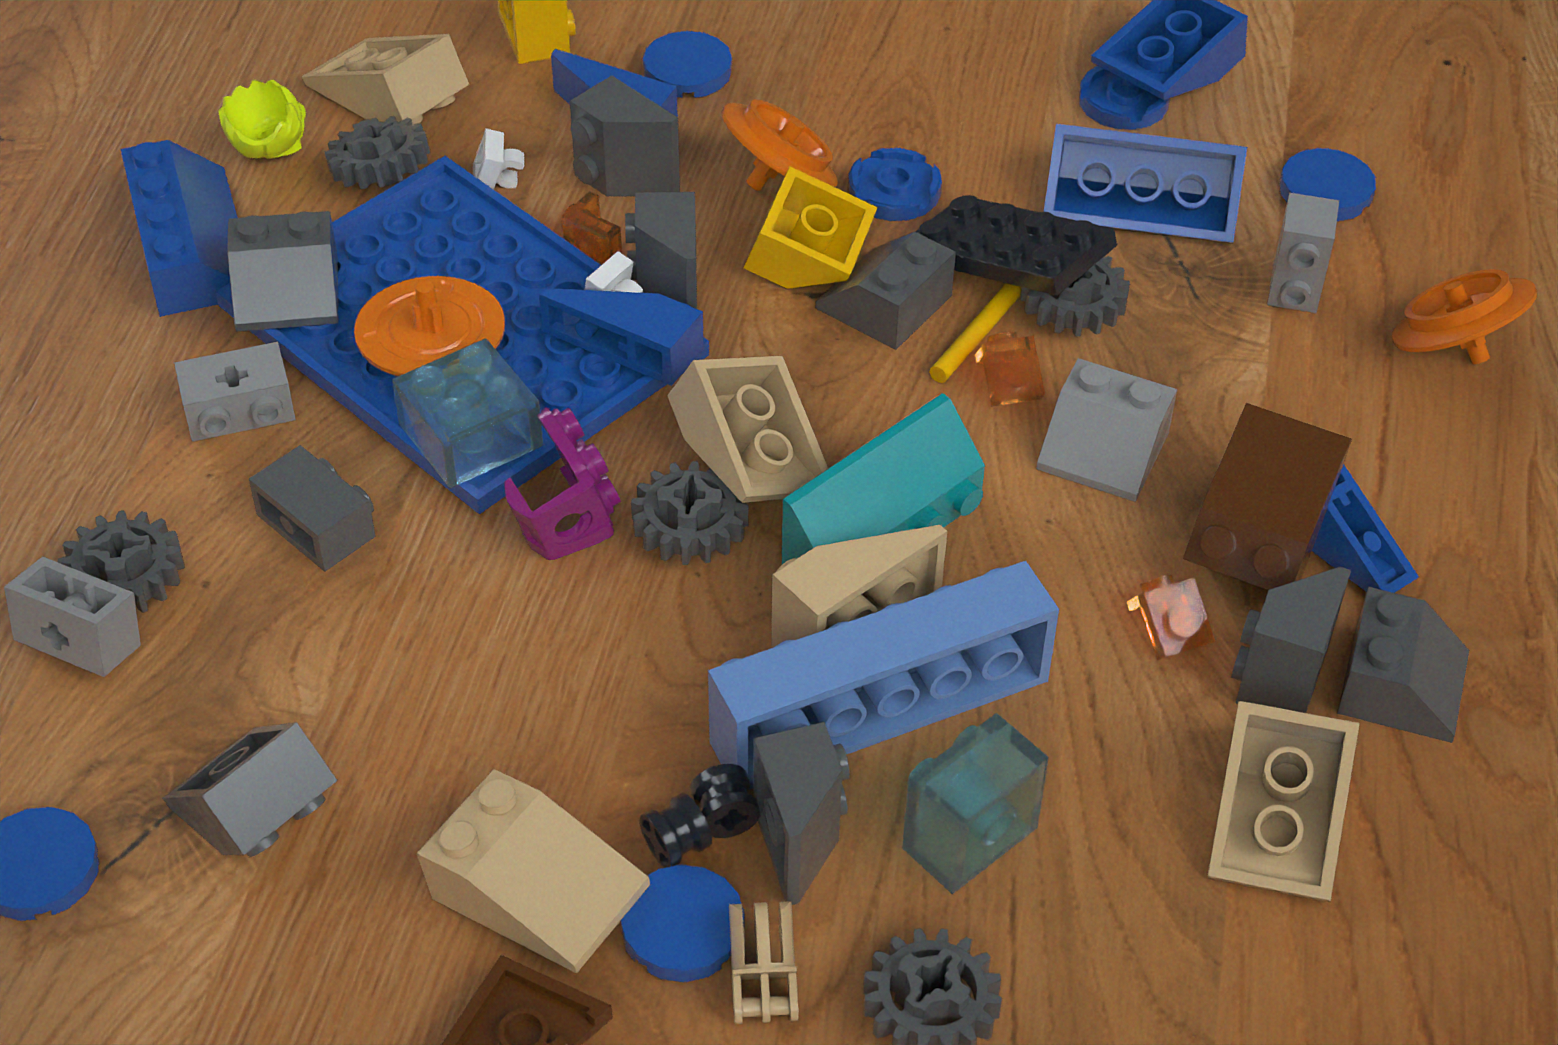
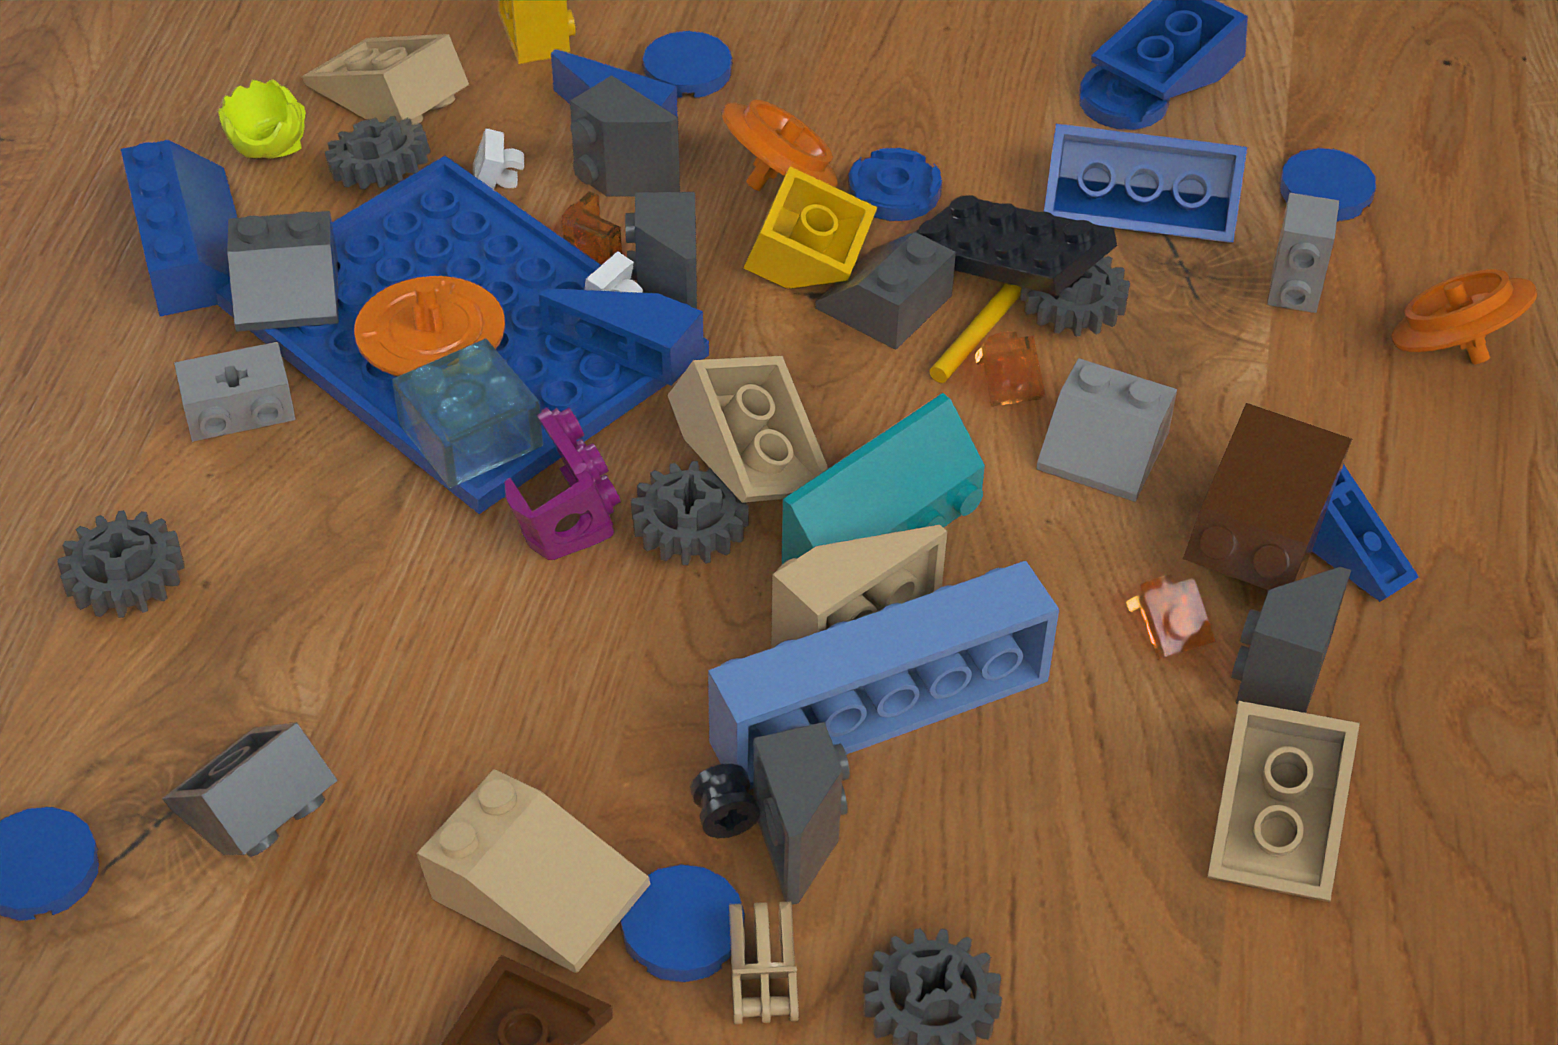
light grey brick [4,556,141,677] -> none
dark grey brick [249,445,376,572] -> none
black wheel [639,793,712,868] -> none
clear light blue brick [902,713,1049,894] -> none
dark grey slope [1337,587,1469,743] -> none

